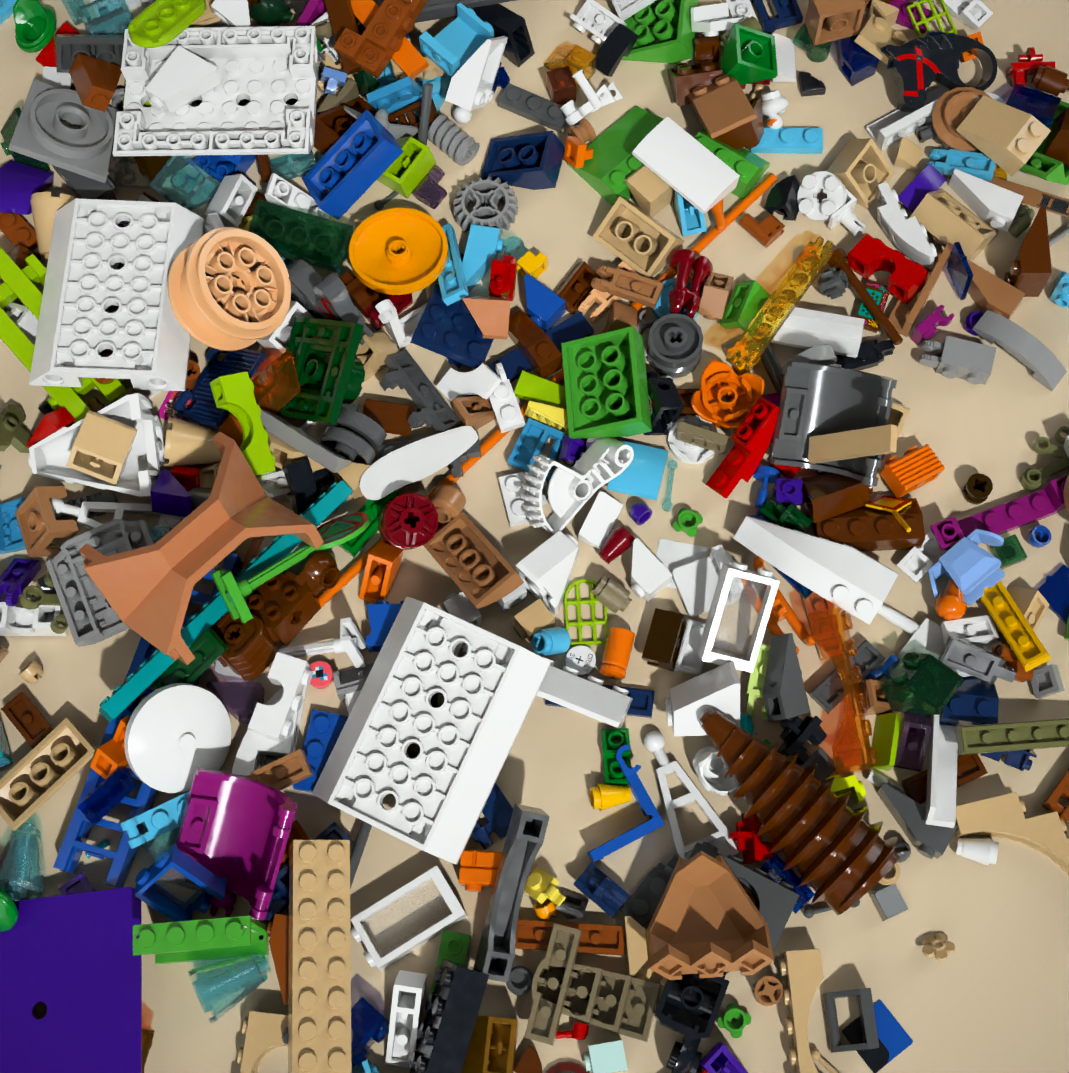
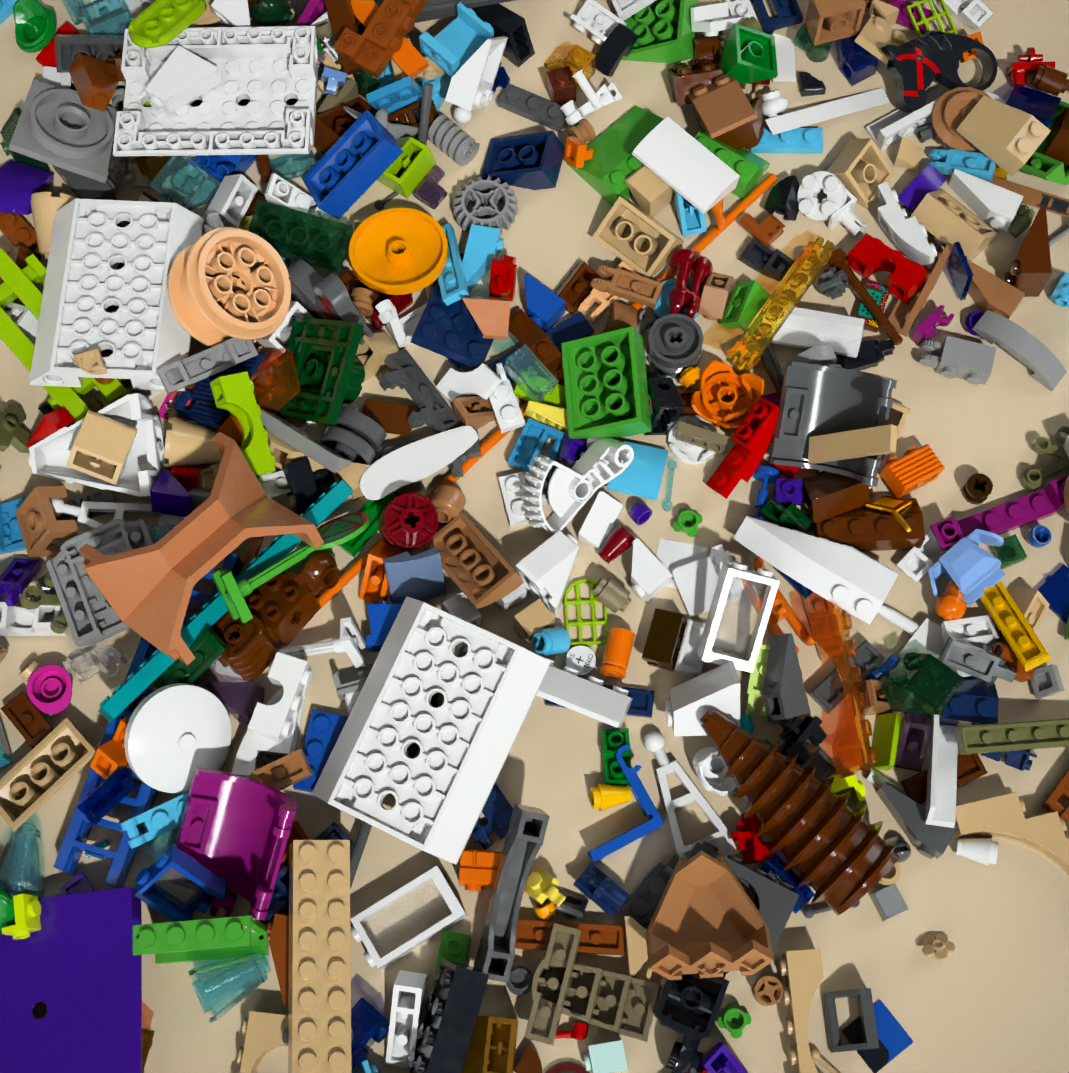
coral tile [310,661,334,689] -> none
yellow leg [503,236,548,279] -> none
none -> neon yellow bracket [1,894,41,940]
none -> dark pink piece [27,664,72,714]
none -> clear slope [62,644,127,683]
none -> tan tile [73,348,107,375]
none -> reddish brown tile [105,49,126,82]
none -> light grey slope [156,338,258,394]
none -> medium nougat wheel [351,288,377,316]
none -> sand blue slope [383,547,446,604]
none -> clear light blue hinge [504,344,559,403]
none -> light orange plate [679,366,702,389]
none -> black slope [738,238,797,283]
none -> white sticker [765,88,890,135]

